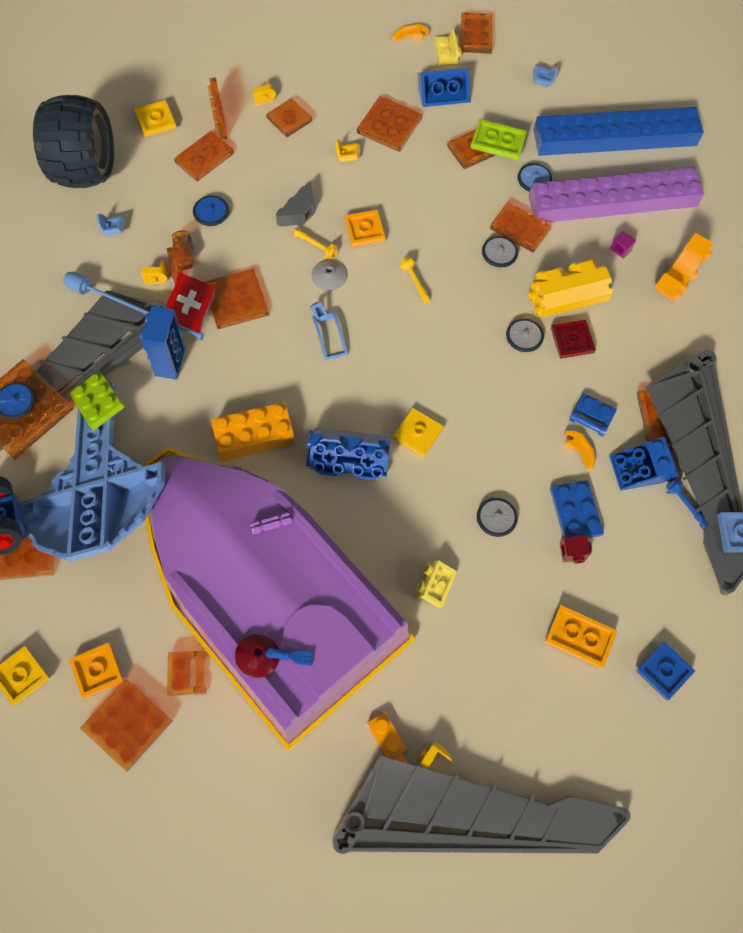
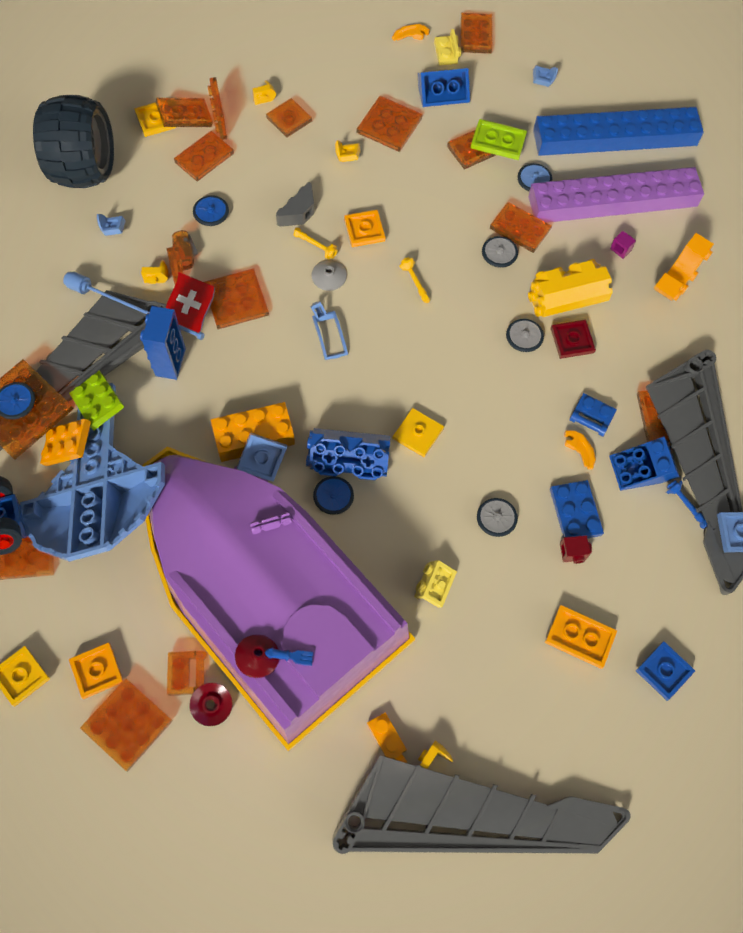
none -> light orange plate [40,418,91,466]
none -> clear orange plate [156,98,213,127]
none -> dark red dish [189,683,232,726]
none -> medium blue plate [237,432,287,481]
none -> blue wheel [313,476,354,515]

